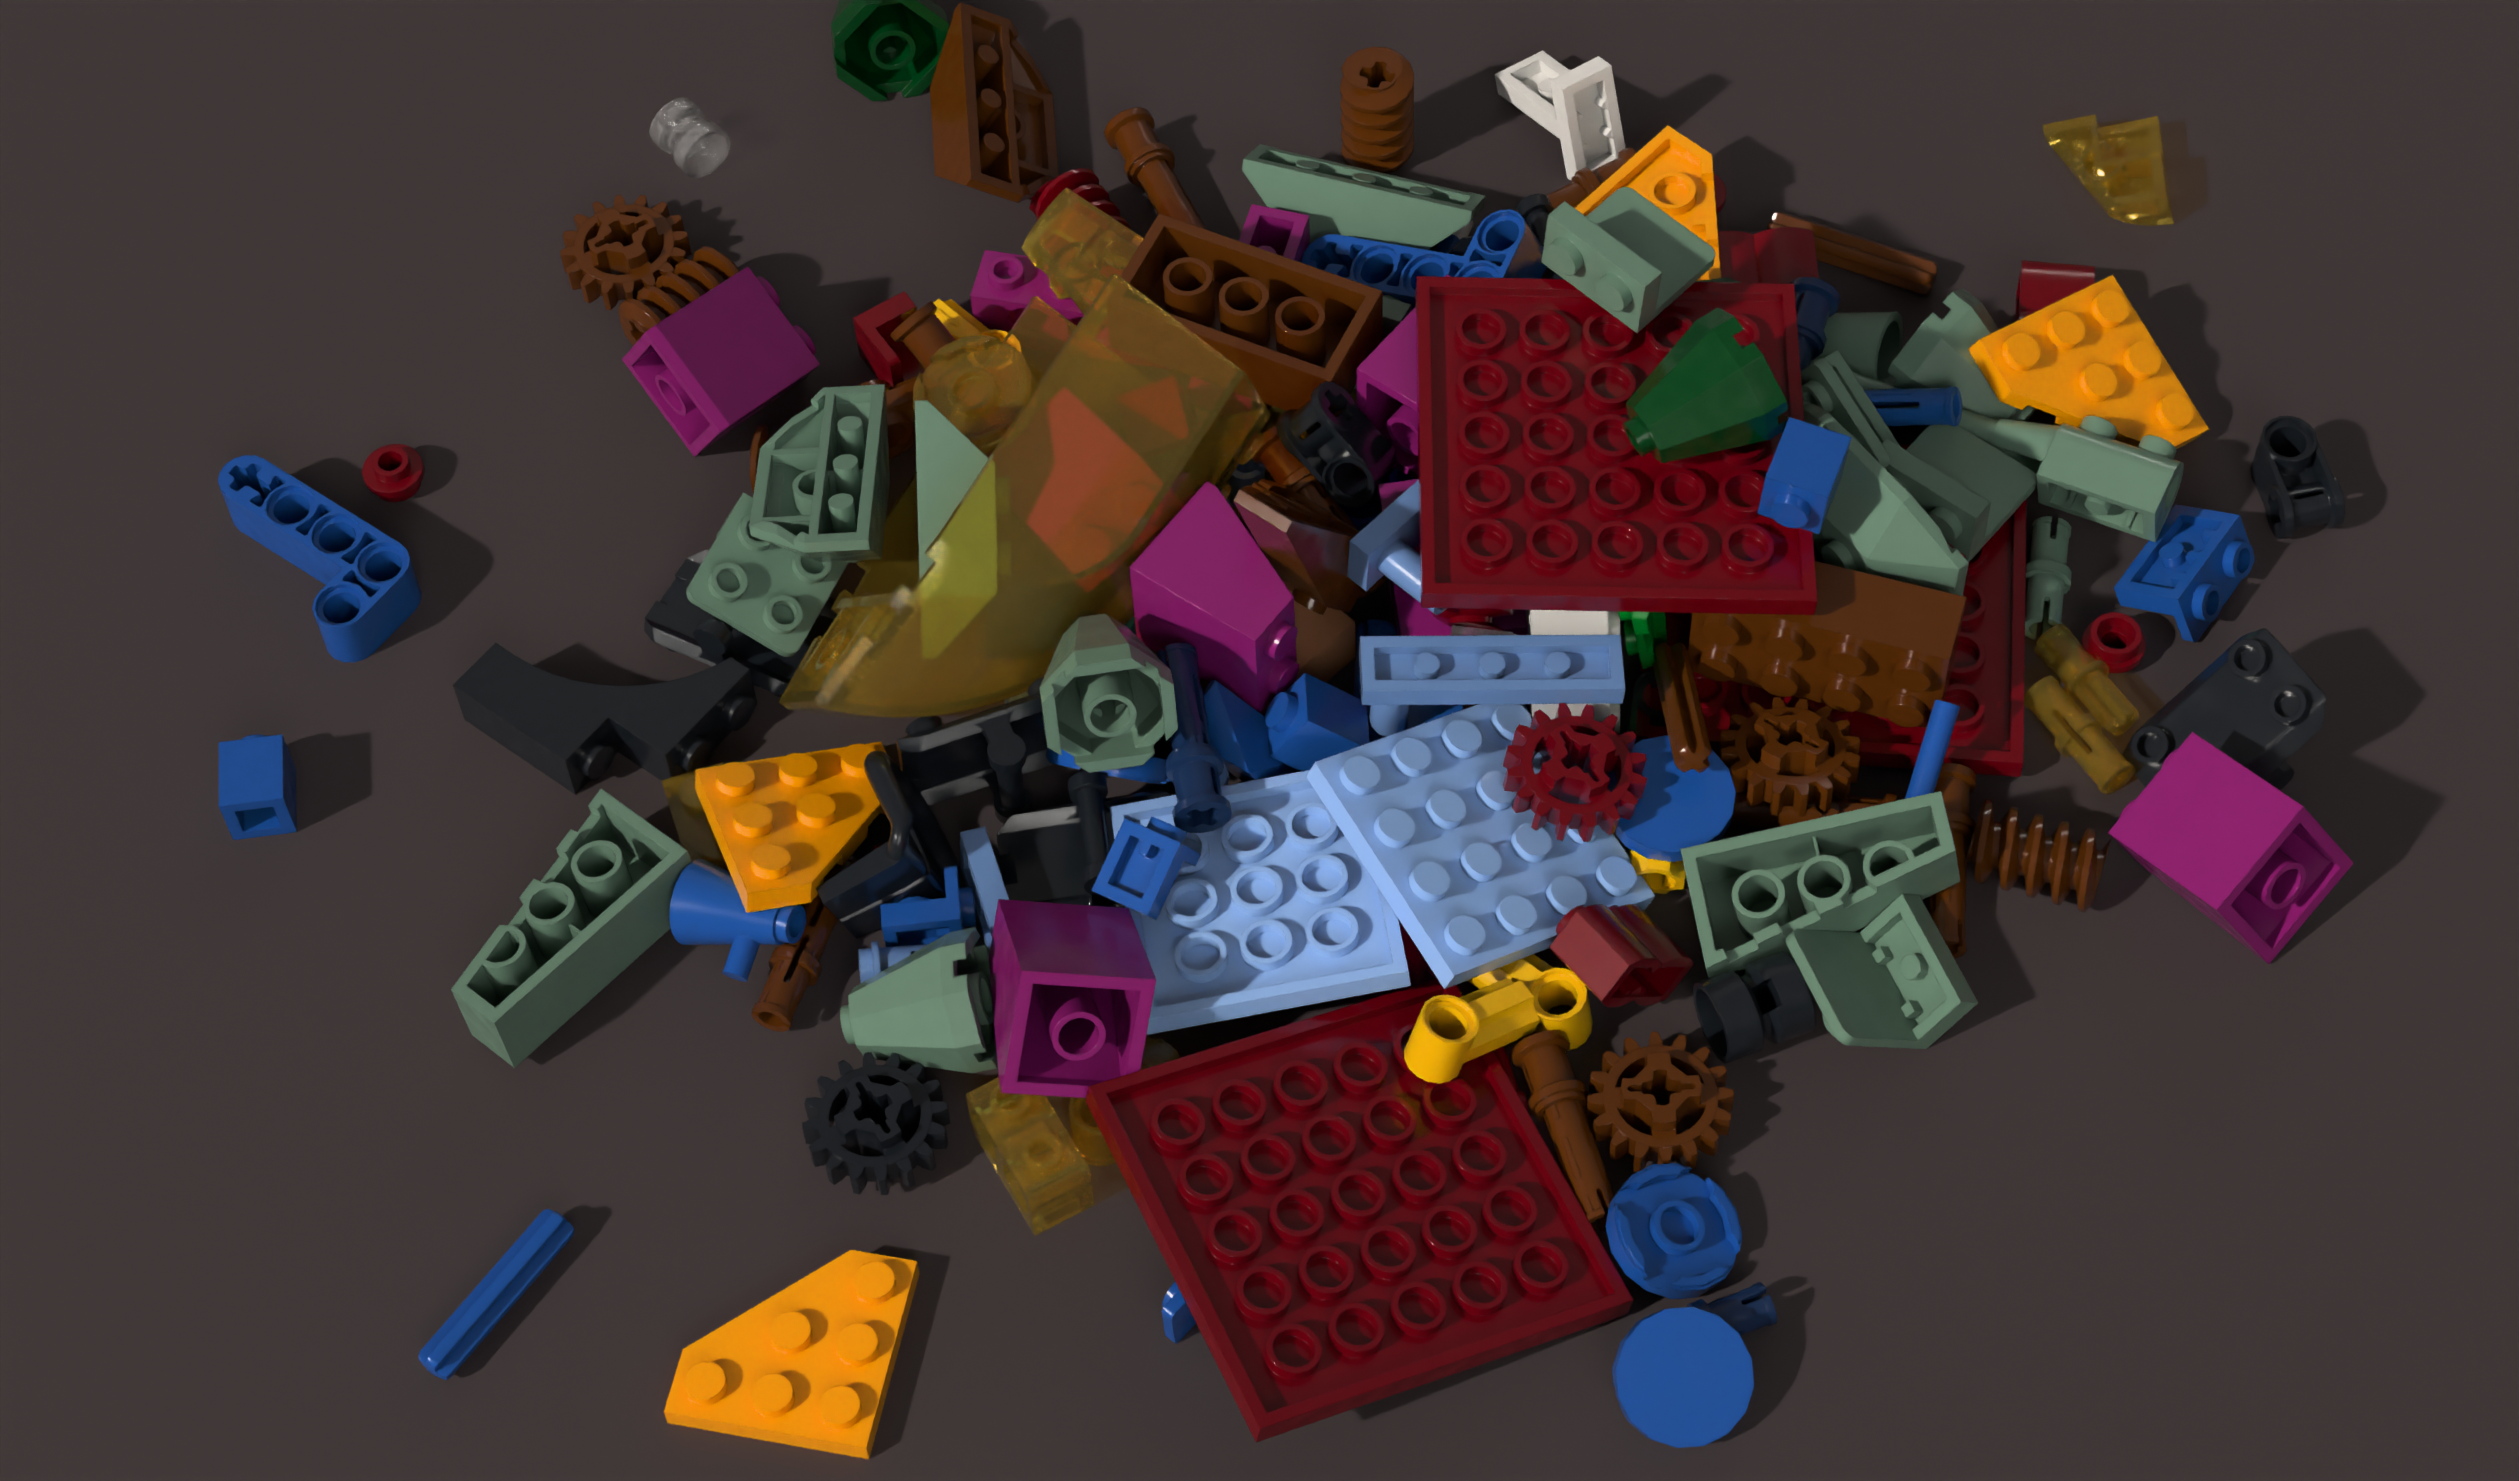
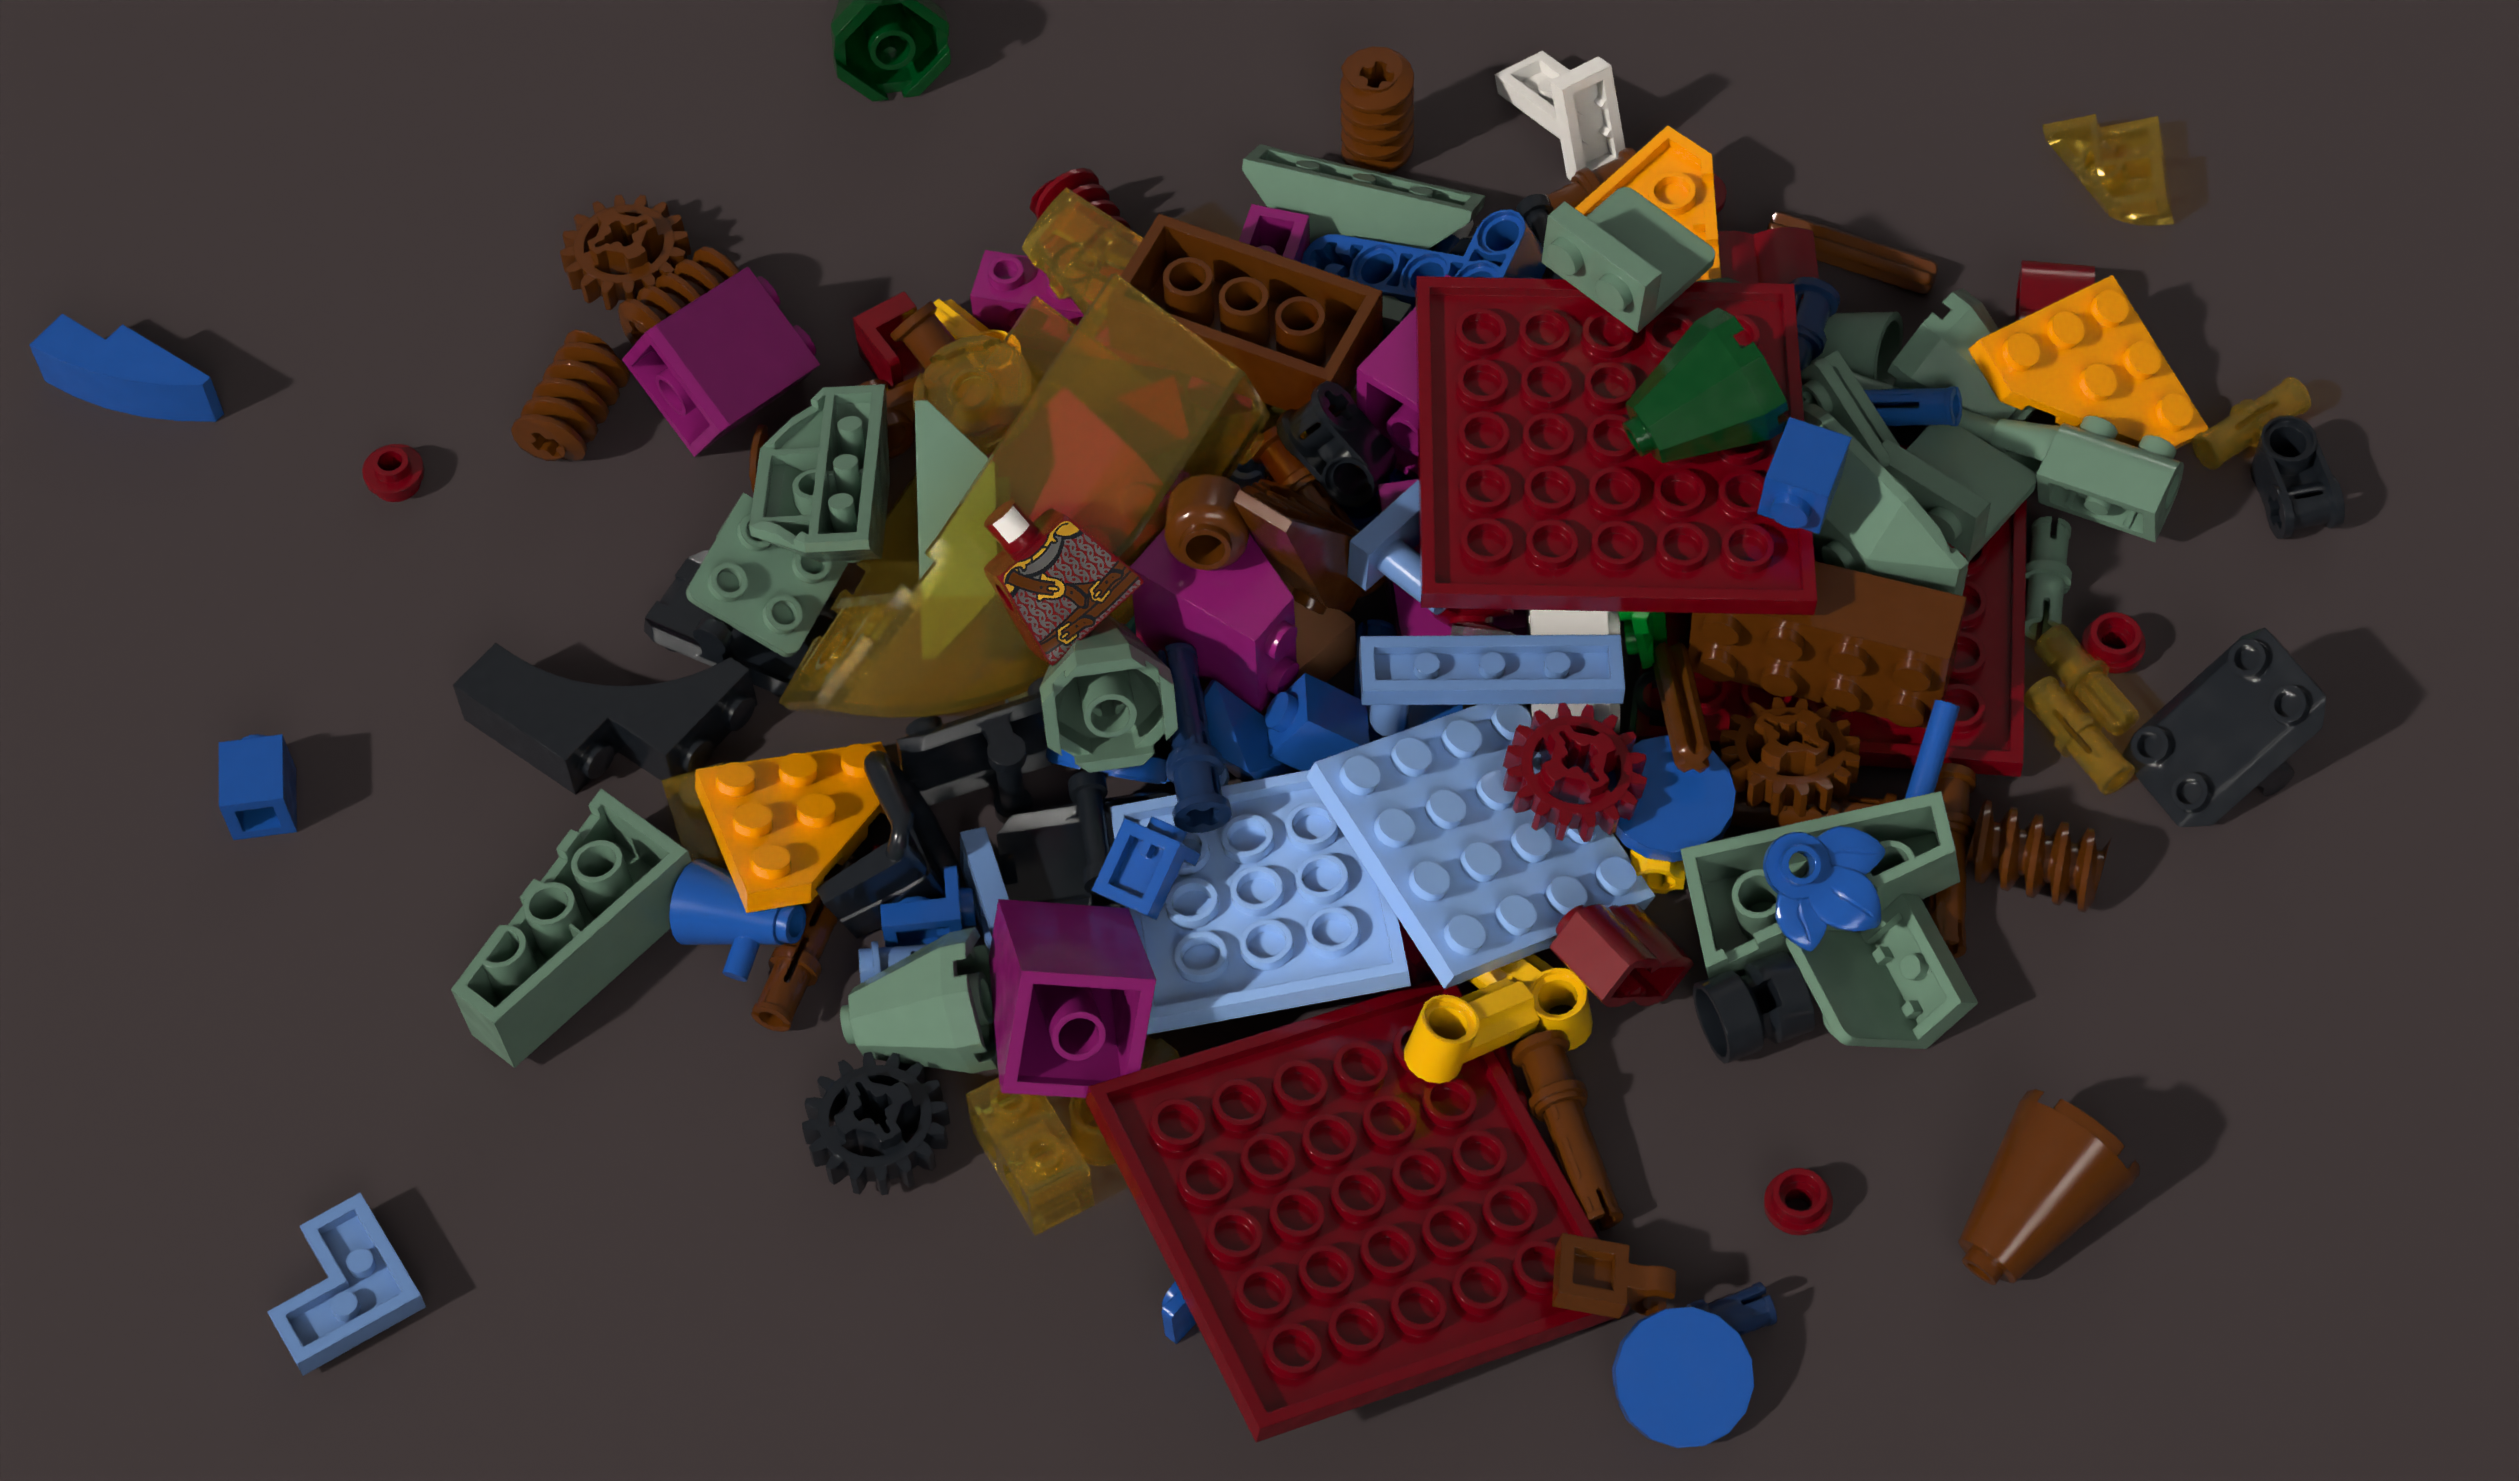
blue beam [218,455,422,663] -> none
blue axle [418,1209,575,1380] -> none
clear wheel [649,97,731,178] -> none
light orange plate [664,1250,920,1459] -> none
reddish brown wedge [930,2,1059,203] -> none
reddish brown pin [1104,107,1207,230] -> none
reddish brown gear [1586,1032,1734,1172] -> none
blue tile [1605,1163,1743,1299] -> none
magenta slope [2108,732,2354,964] -> none
blue bracket [2114,504,2255,642] -> none
none -> blue slope [29,314,224,422]
none -> medium blue plate [267,1192,426,1376]
none -> reddish brown piece [511,329,630,461]
none -> torso [983,499,1144,666]
none -> reddish brown head [1164,474,1250,571]
none -> reddish brown plate [1552,1233,1677,1319]
none -> blue plate [1763,826,1886,952]
none -> dark red plate [1764,1168,1833,1235]
none -> reddish brown cone [1958,1089,2140,1285]
none -> clear yellow pin [2192,377,2311,470]

